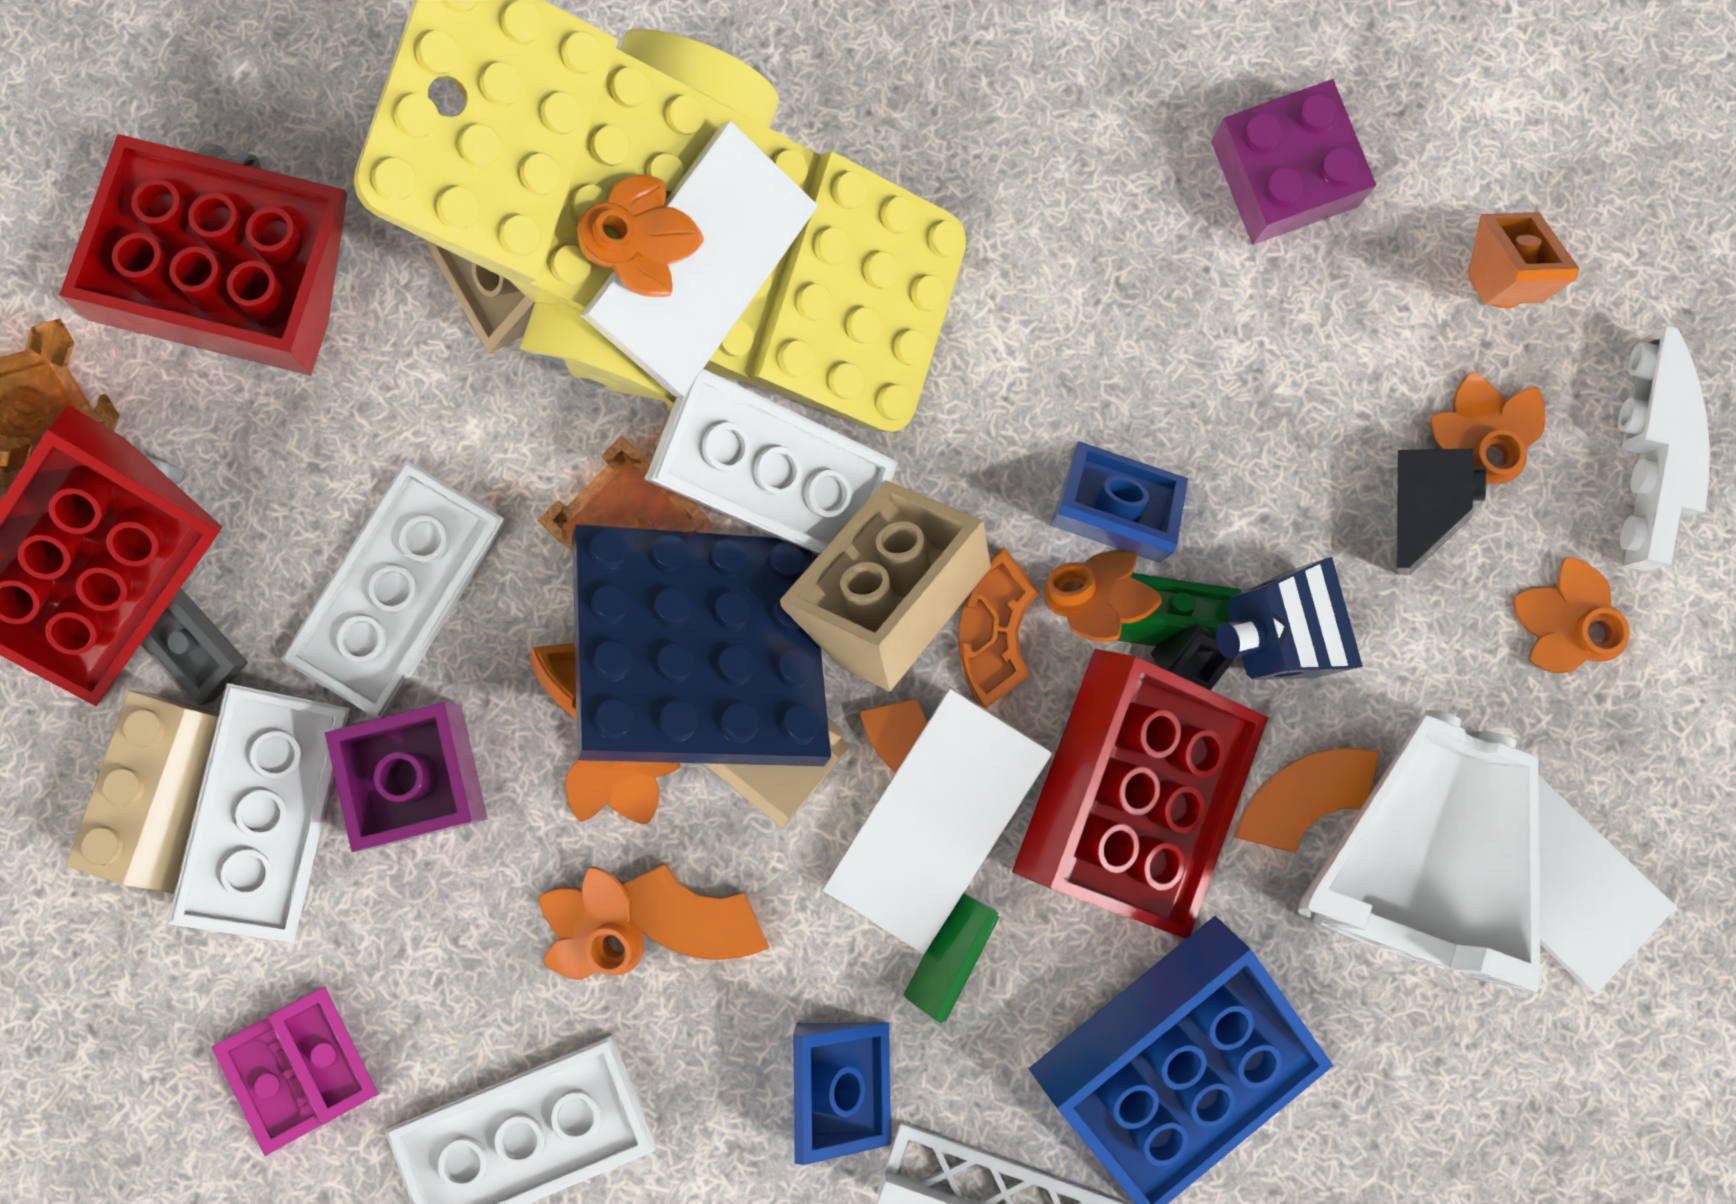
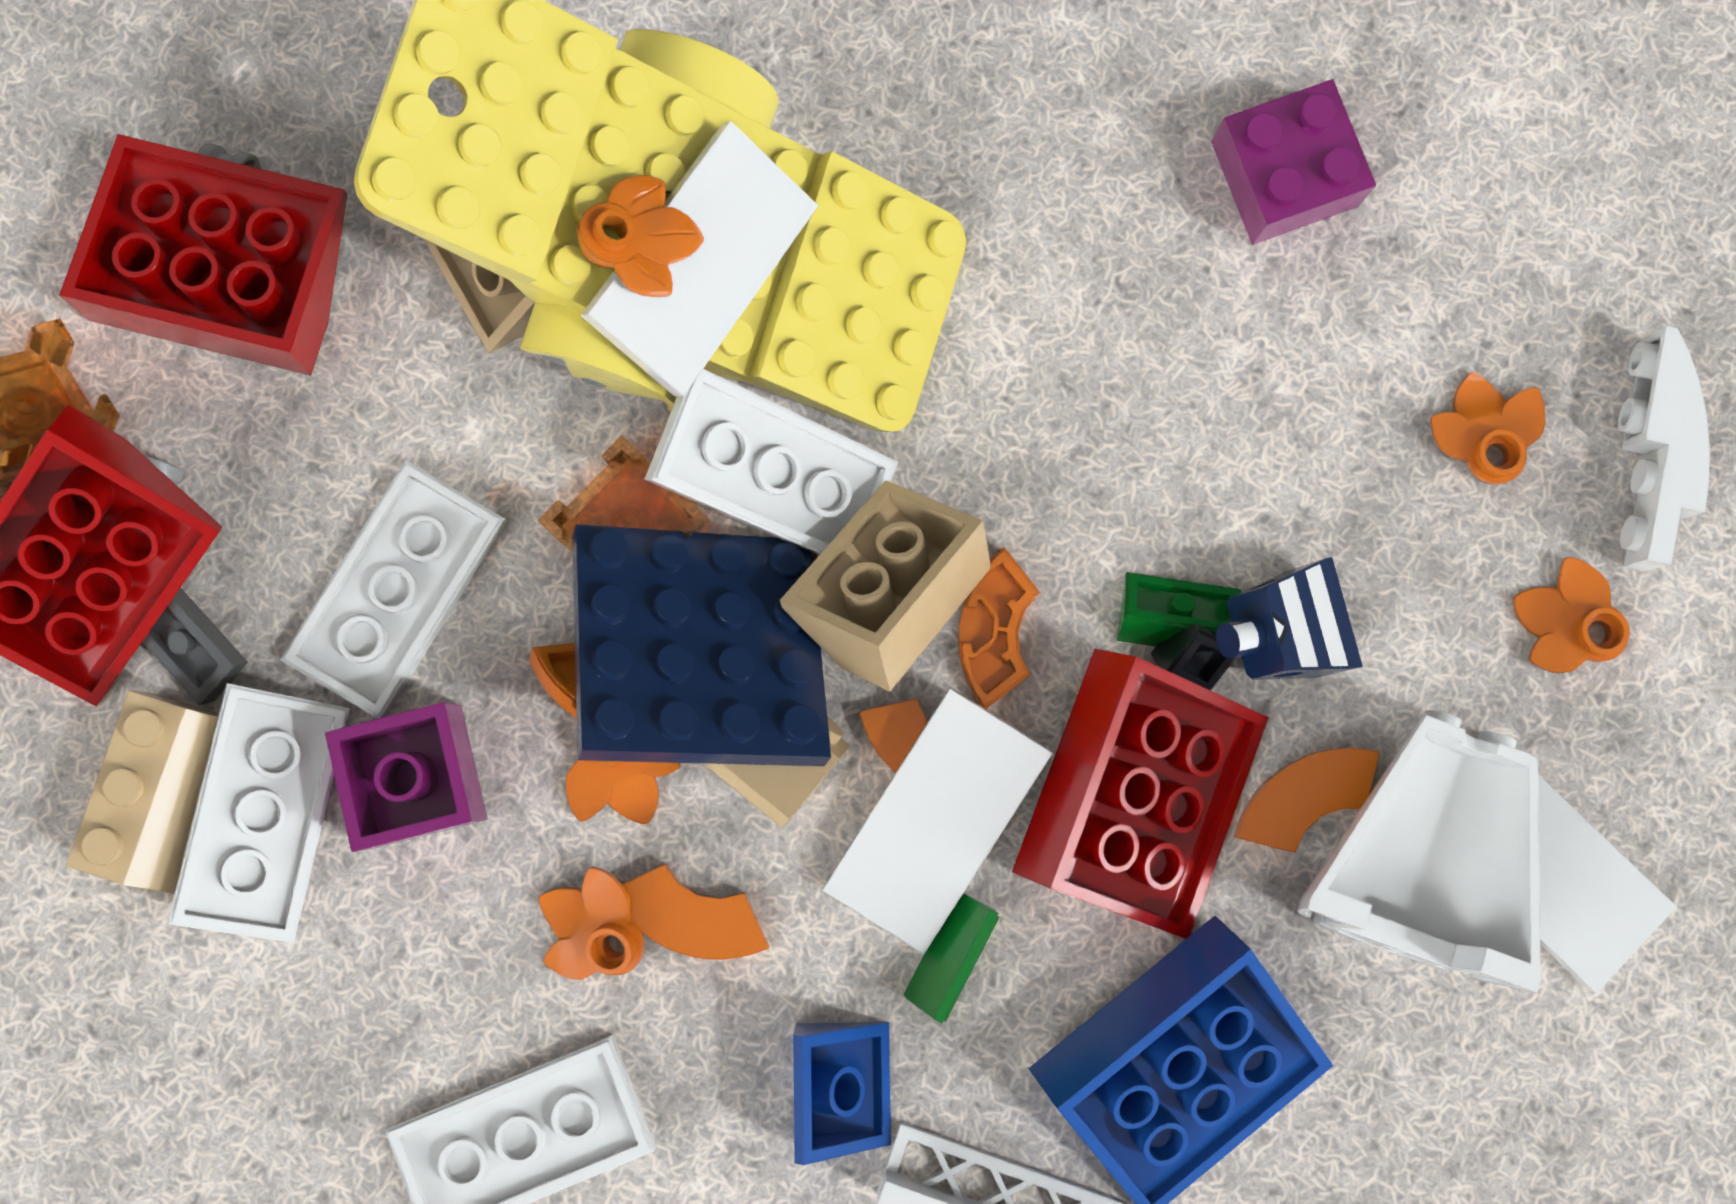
dark pink slope [211,986,379,1156] -> none
orange plate [1043,551,1162,642] -> none
blue slope [1050,441,1188,563] -> none
black slope [1397,448,1486,575] -> none
orange slope [1469,212,1579,308] -> none

